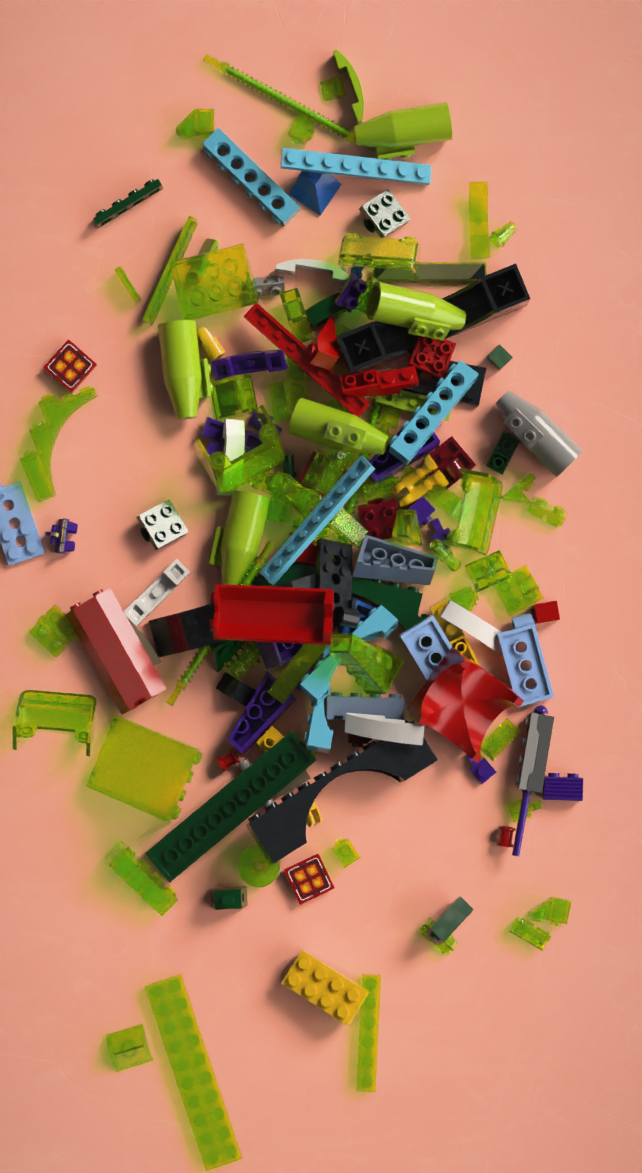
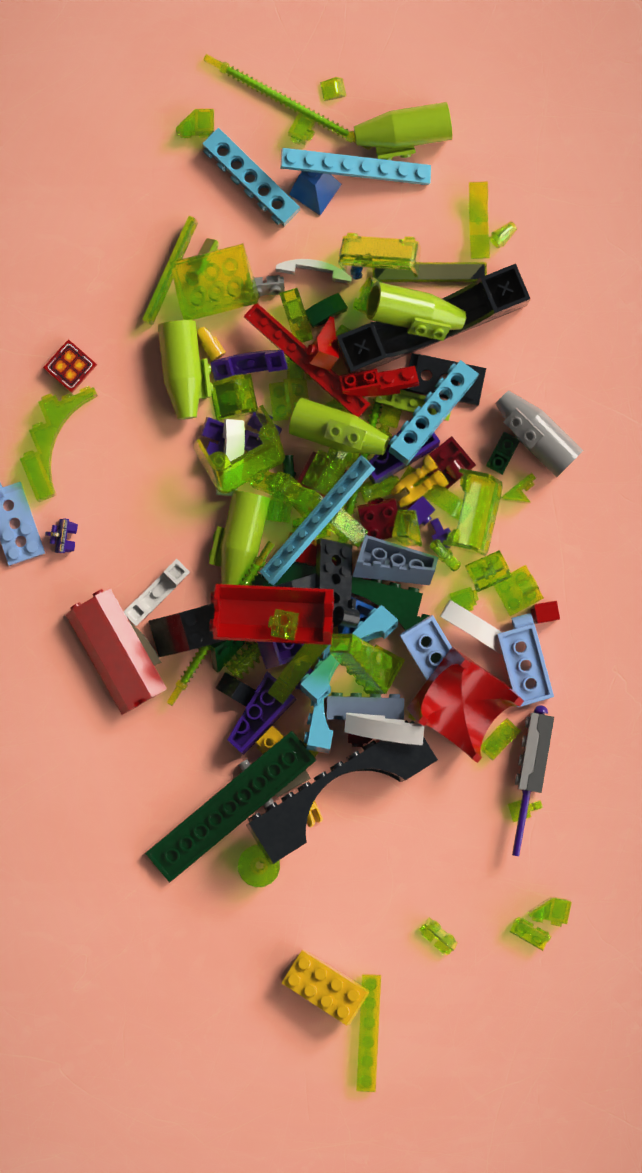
clear neon green windscreen [12,690,97,756] -> none
clear neon green bracket [29,605,77,658] -> none
clear neon green windscreen [86,714,203,823] -> none
dark green plate [93,179,163,228] -> none
clear neon green wedge [104,839,178,916] -> none
clear neon green slope [106,1023,154,1072] -> none
clear neon green tile [114,266,141,304] -> none
plate [136,499,189,550] -> none
clear neon green plate [144,973,243,1171] -> none
dark green torso [210,886,248,910] -> none
red bush [216,748,241,772] -> none
tile [284,853,335,905] -> none
clear neon green brick [332,837,361,868] -> none
lime slope [333,50,364,125] -> none
dark purple hips [335,273,368,313] -> none
plate [359,189,411,239] -> none
red tile [407,335,456,379] -> none
dark green brick [425,896,474,945] -> none
yellow slope [429,598,480,665] -> none
dark purple plate [465,754,496,784] -> none
dark green slope [486,344,513,371] -> none
red bush [497,826,516,848] -> none
clear neon green hinge [527,496,568,527] -> none
dark purple brick [543,773,584,801] -> none
none -> clear neon green brick [268,609,299,640]

